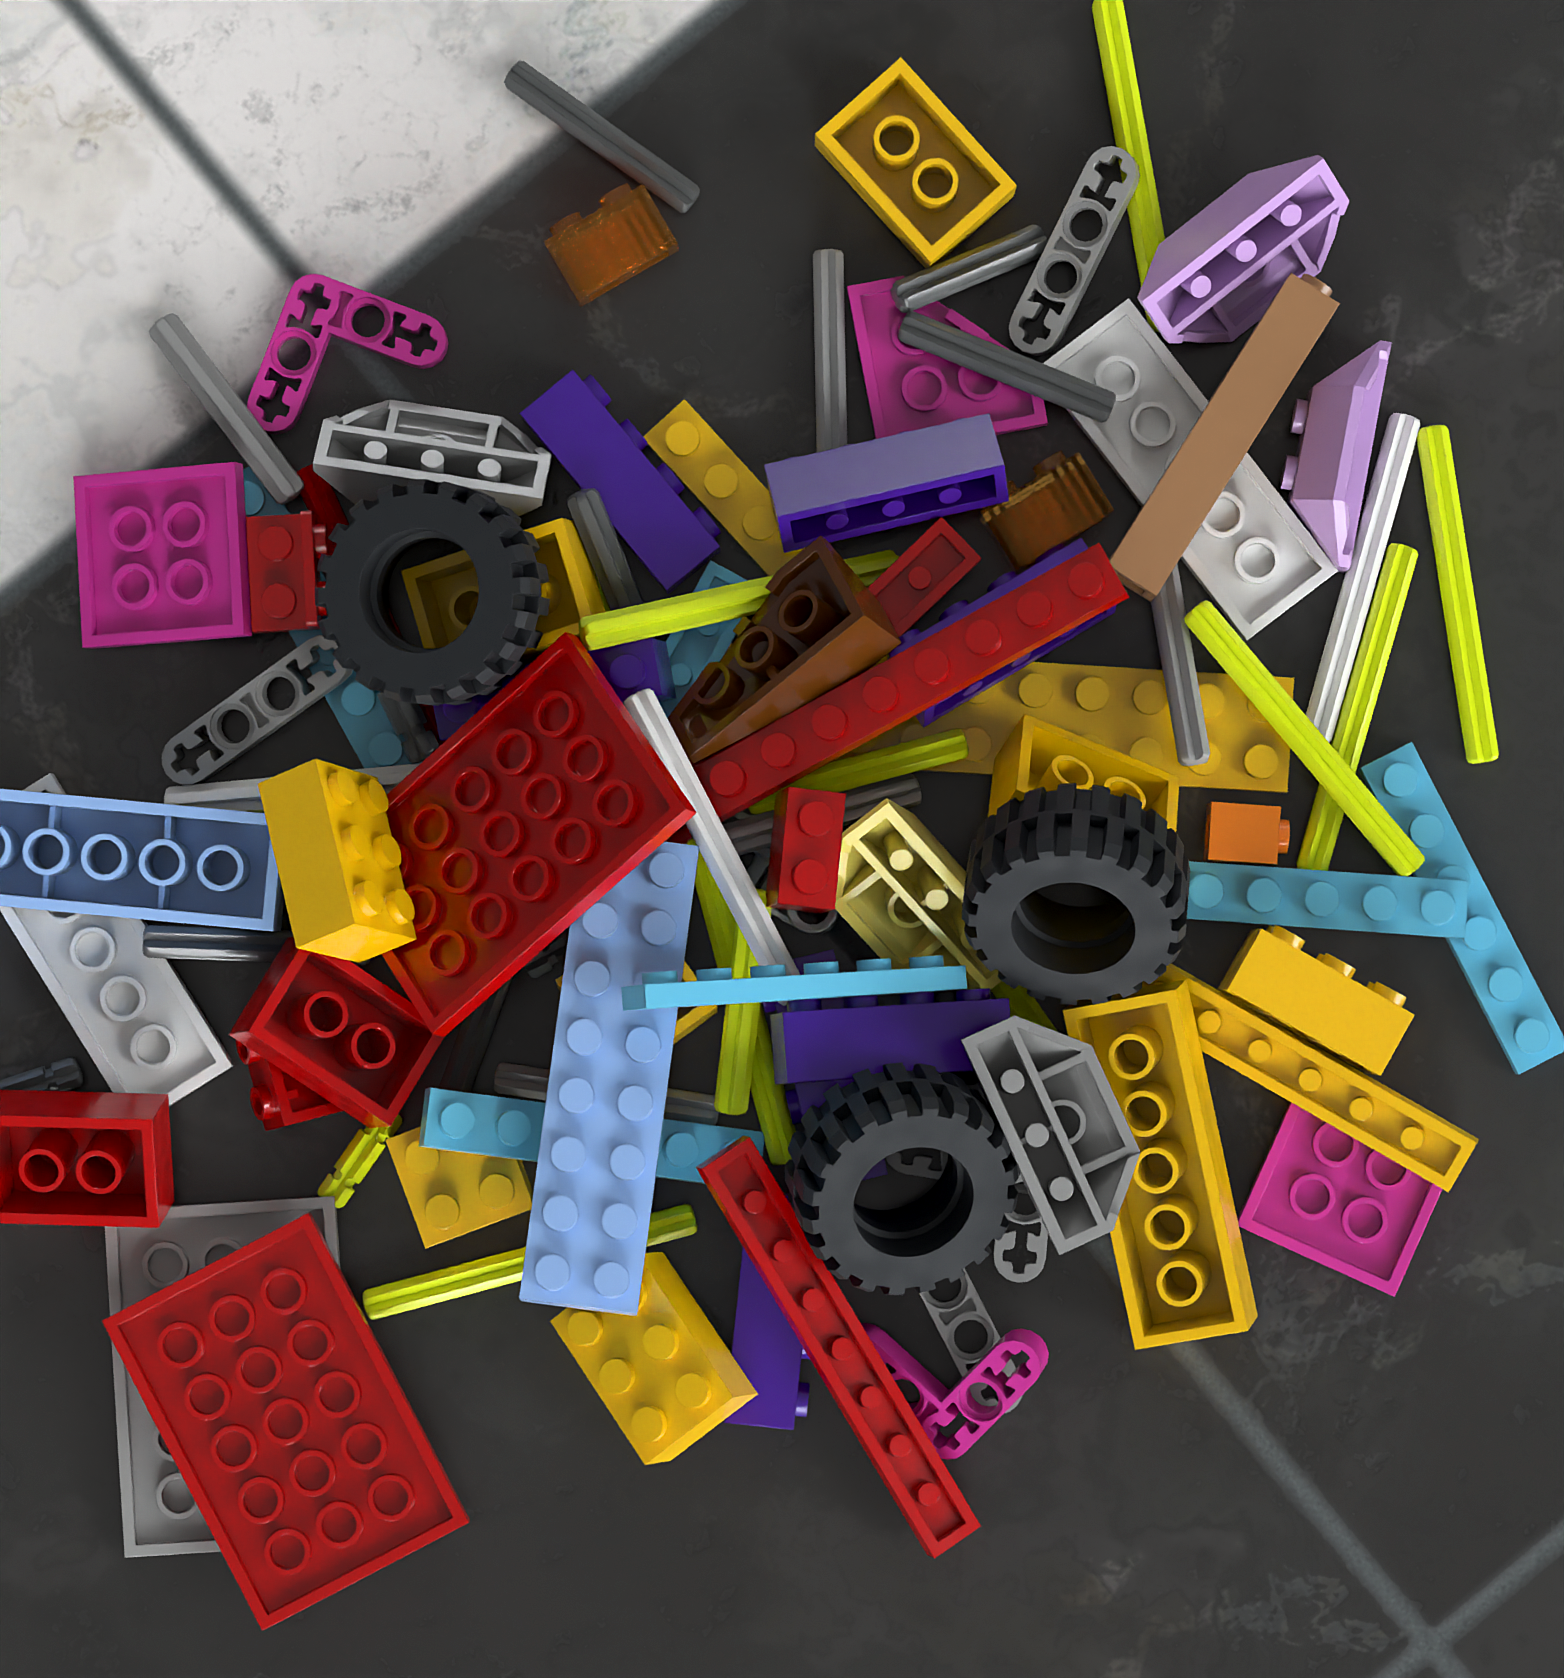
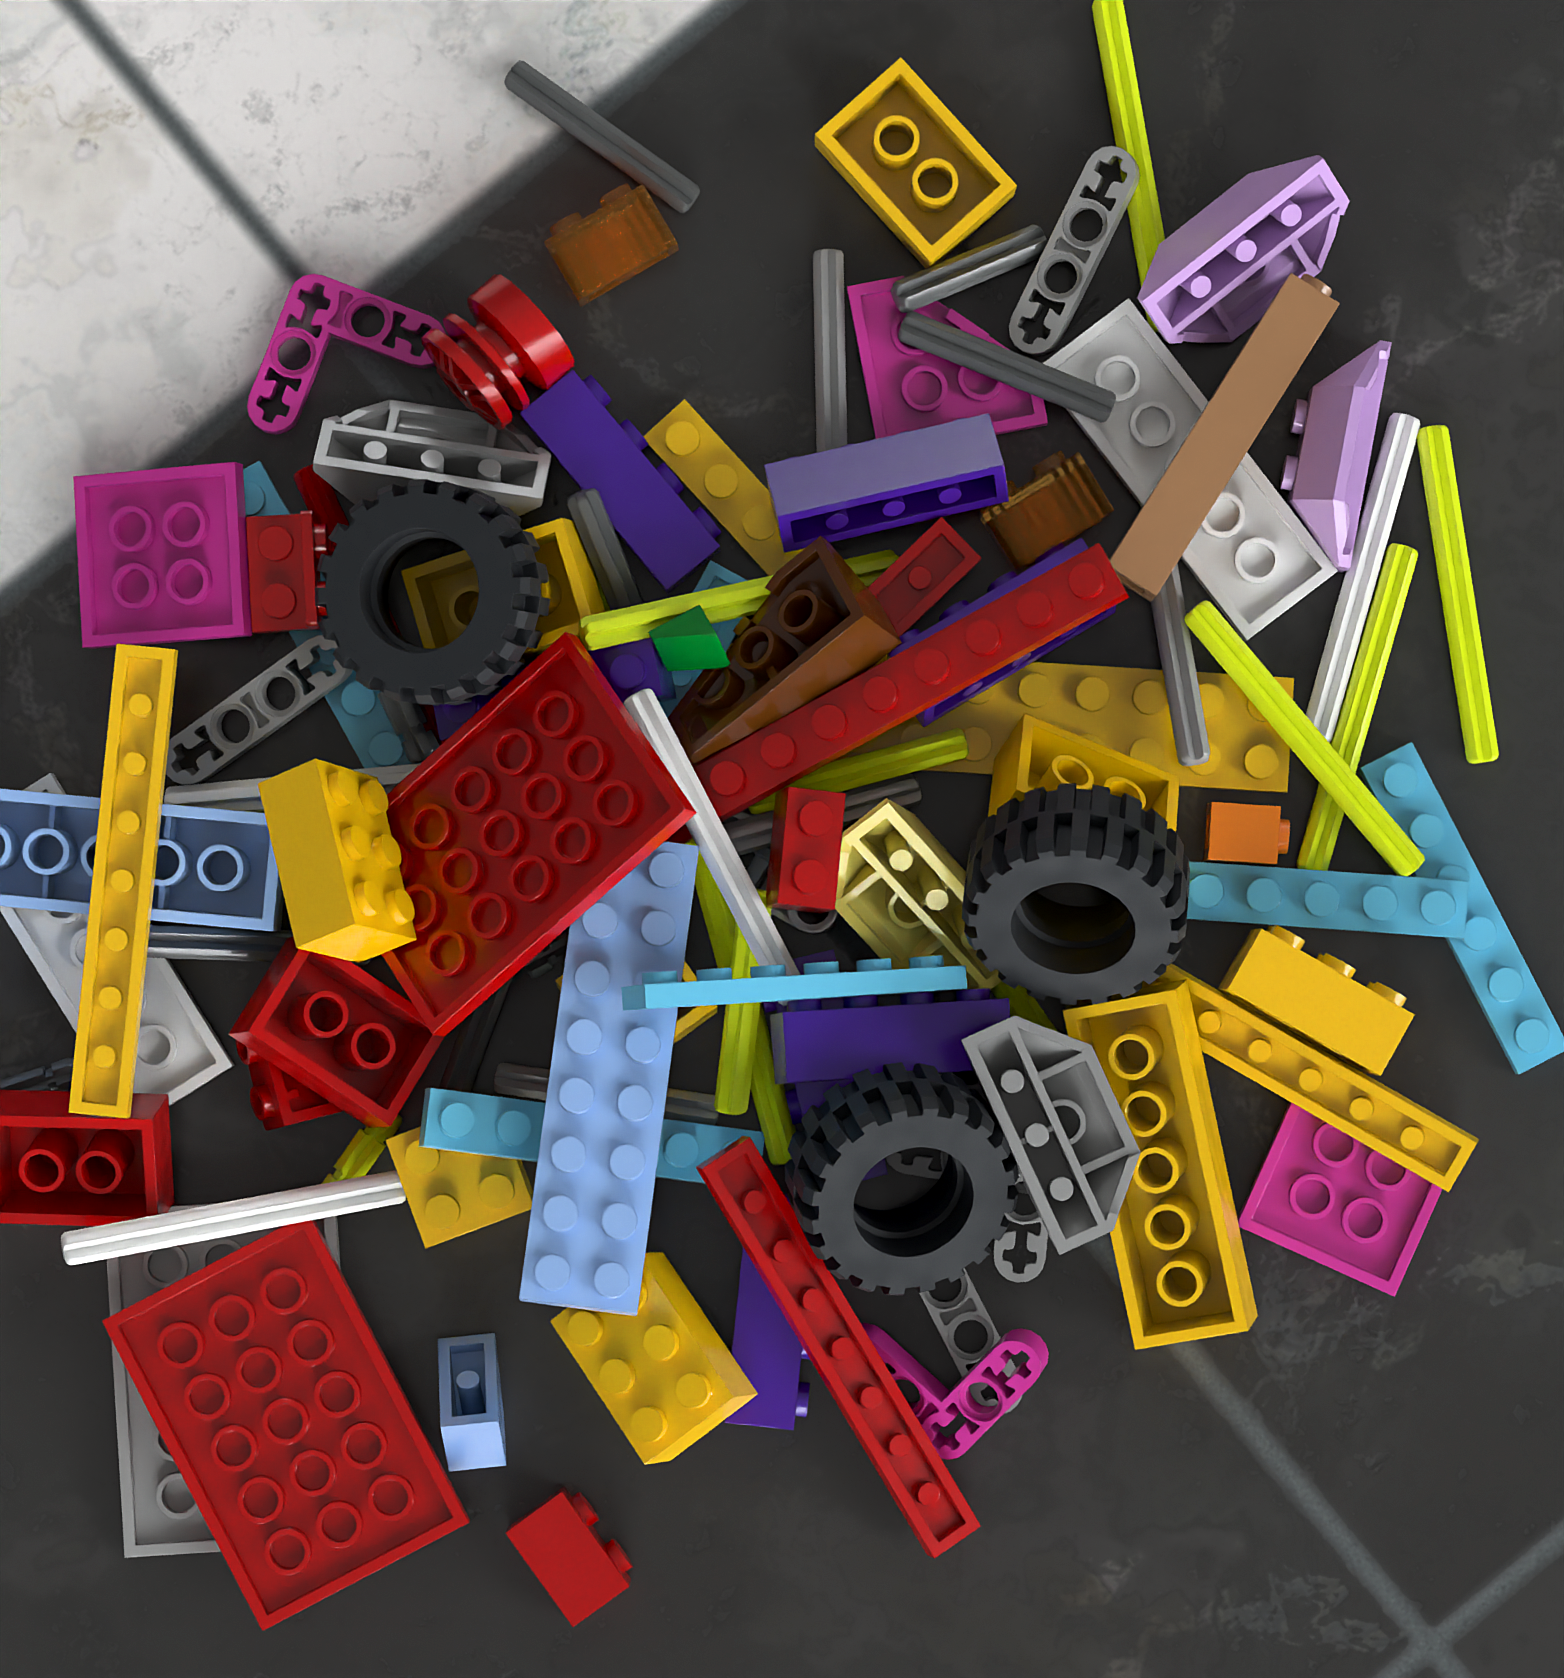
light grey axle [149,313,304,505] -> none
neon yellow axle [362,1204,697,1320] -> none
none -> white axle [61,1170,406,1265]
none -> yellow plate [68,644,178,1118]
none -> red wheel [421,274,574,430]
none -> medium blue slope [438,1333,506,1472]
none -> red brick [505,1486,633,1627]
none -> green slope [648,605,731,671]

